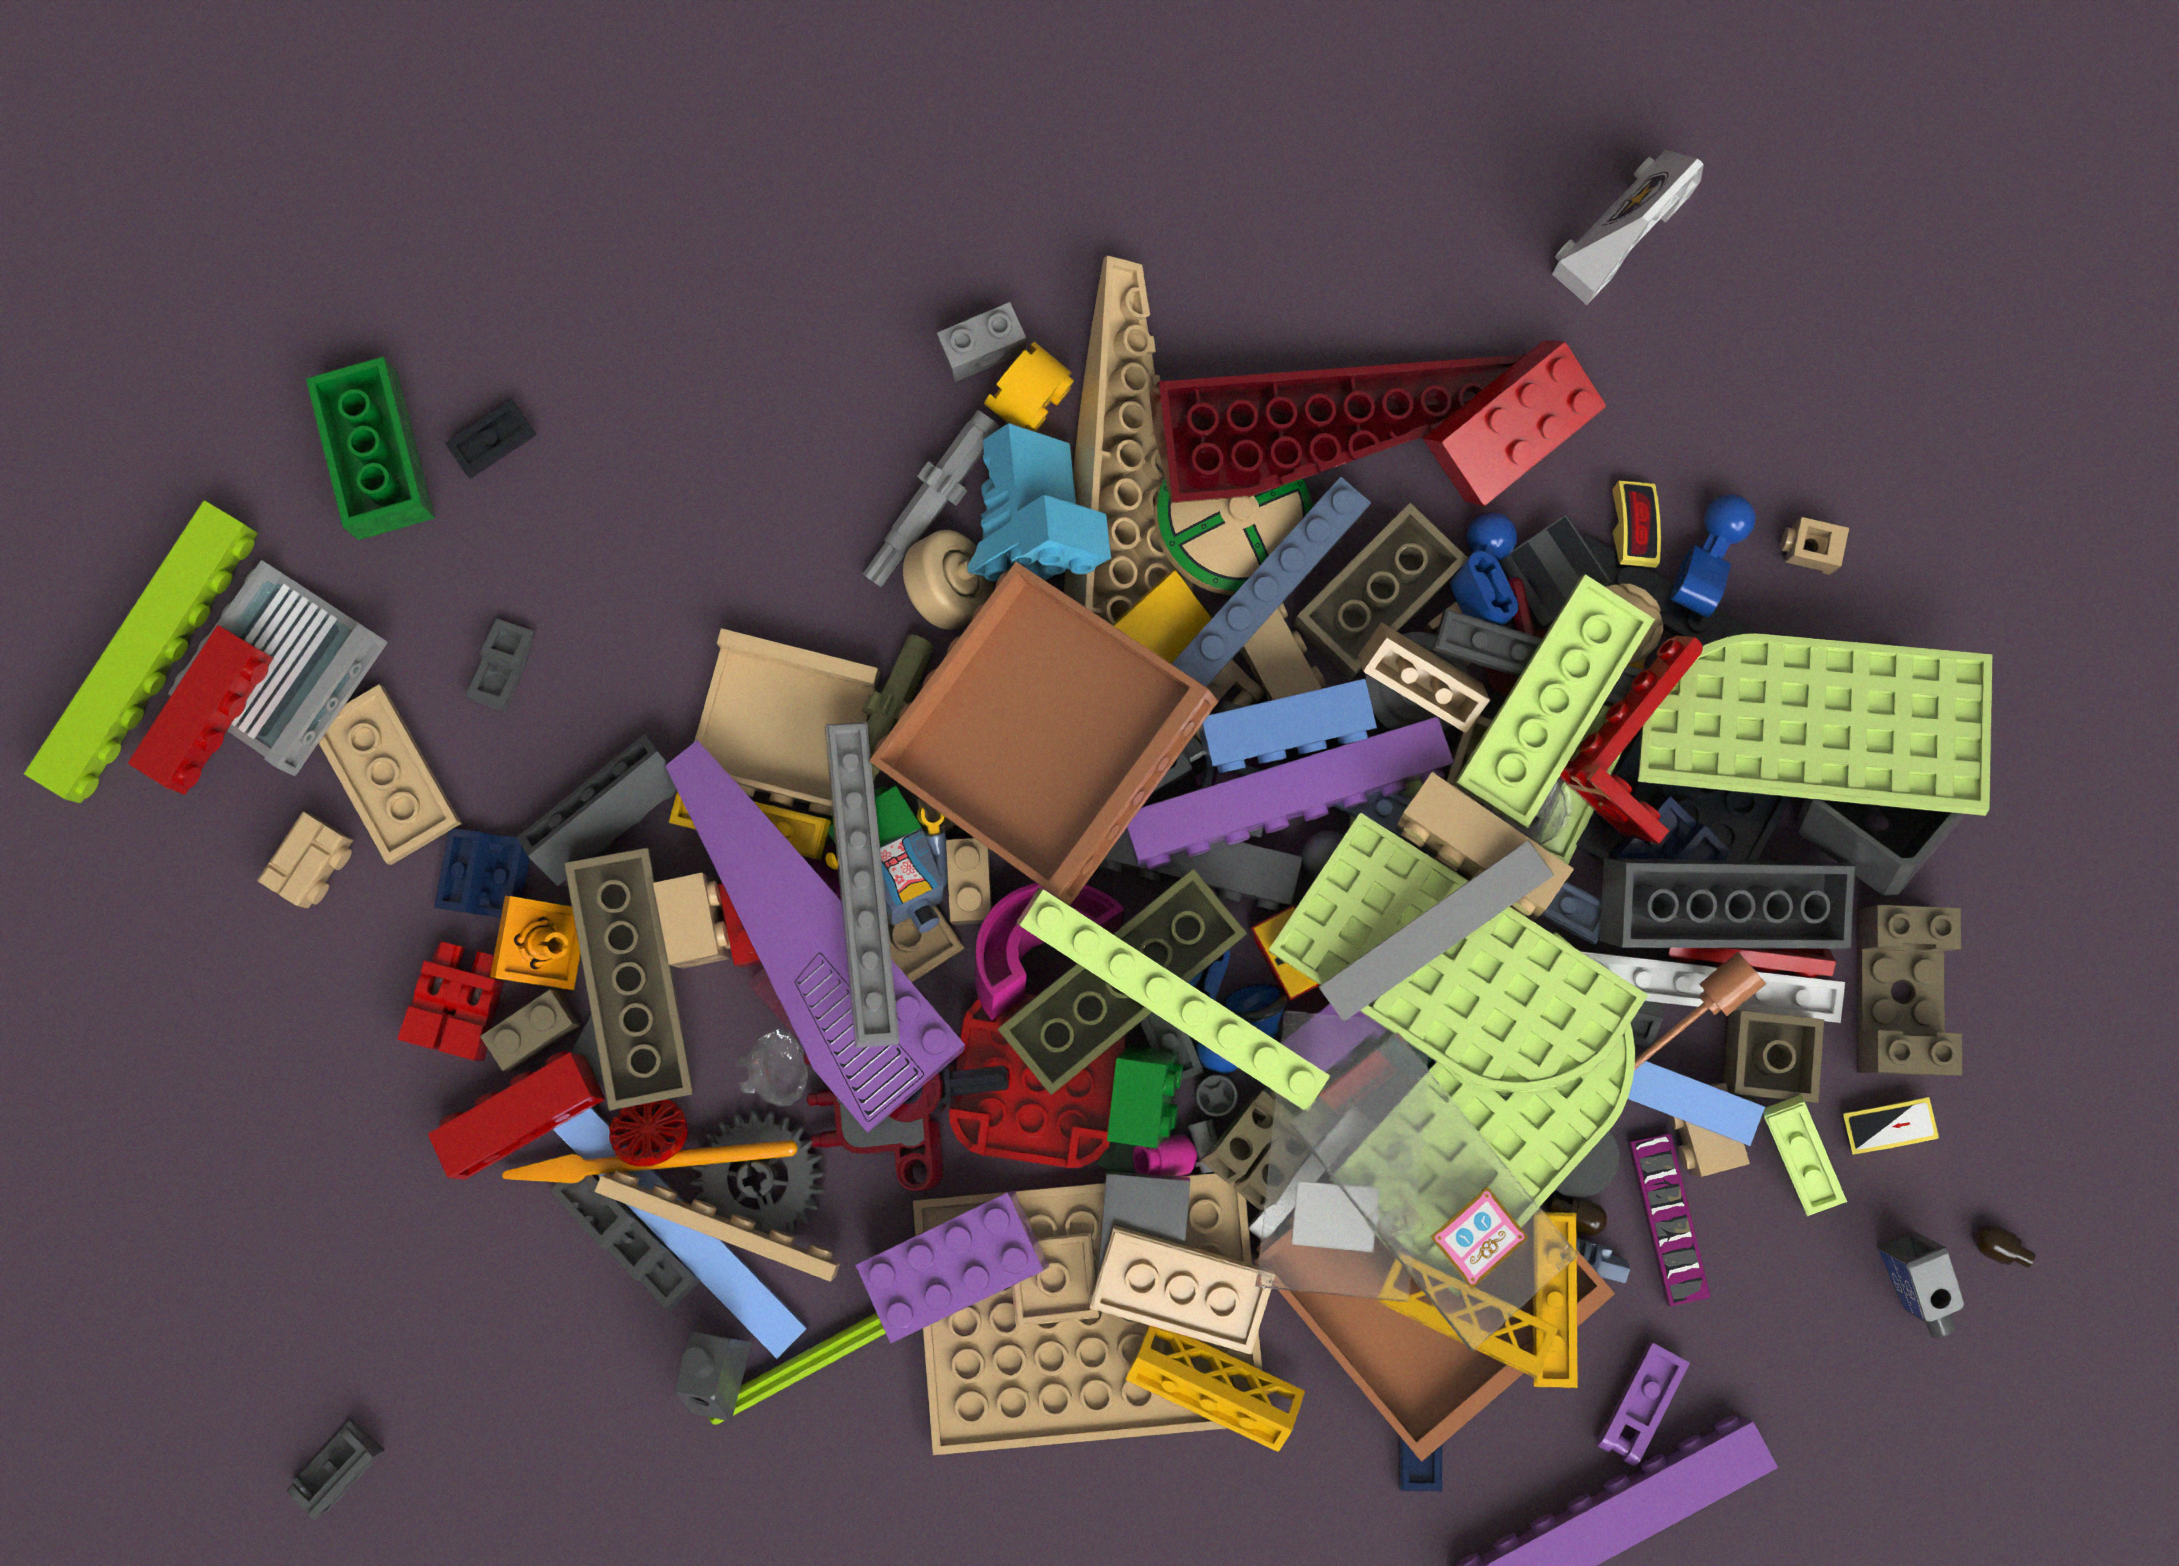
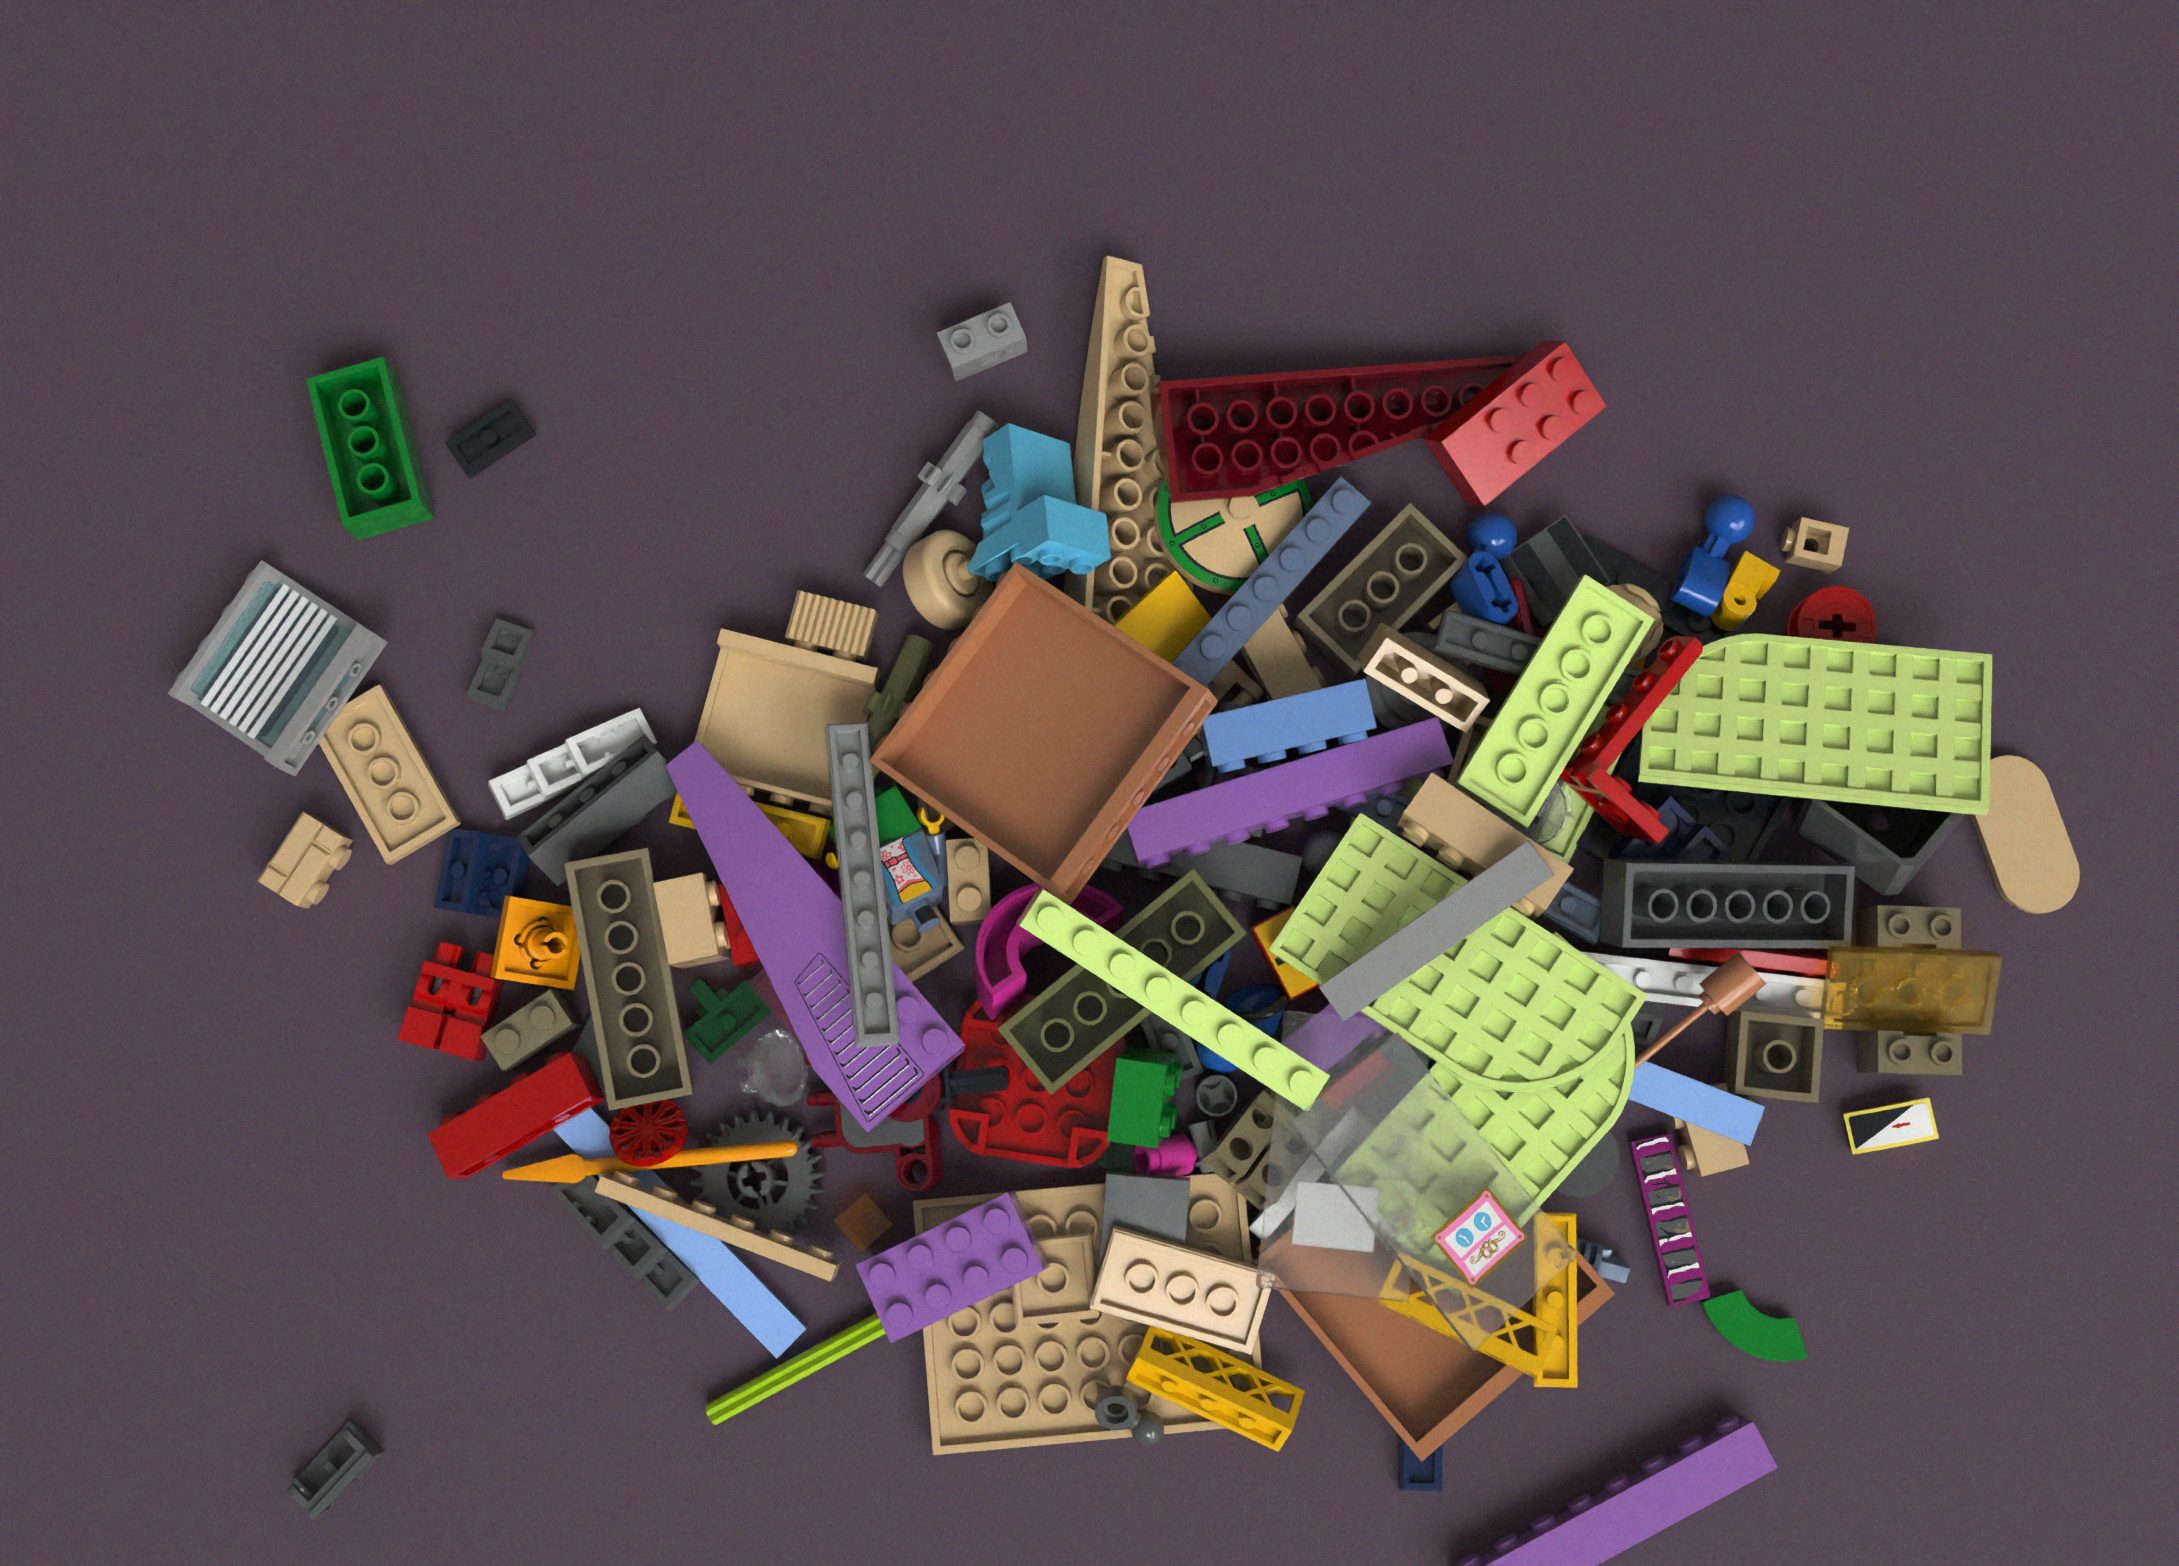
lime brick [24,500,258,804] -> none
red brick [127,625,274,795] -> none
dark grey torso [675,1332,752,1422] -> none
yellow brick [984,341,1074,432] -> none
dark brown cylinder [1548,1196,1607,1236] -> none
white wedge [1552,150,1704,305] -> none
medium lavender plate [1596,1341,1690,1466] -> none
slope [1612,480,1661,568] -> none
yellowish green tile [1763,1095,1847,1216] -> none
dark grey torso [1877,1231,1964,1338] -> none
dark brown cylinder [1975,1225,2036,1268] -> none
none -> white slope [488,707,657,820]
none -> dark green hinge [684,978,774,1065]
none -> tan brick [785,590,879,662]
none -> clear orange plate [834,1193,893,1253]
none -> dark grey plate [1095,1385,1164,1446]
none -> green tile [1699,1288,1808,1362]
none -> yellow leg [1710,550,1780,631]
none -> red piece [1785,586,1878,644]
none -> clear yellow plate [1820,946,2002,1035]
none -> tan tile [1969,755,2080,914]

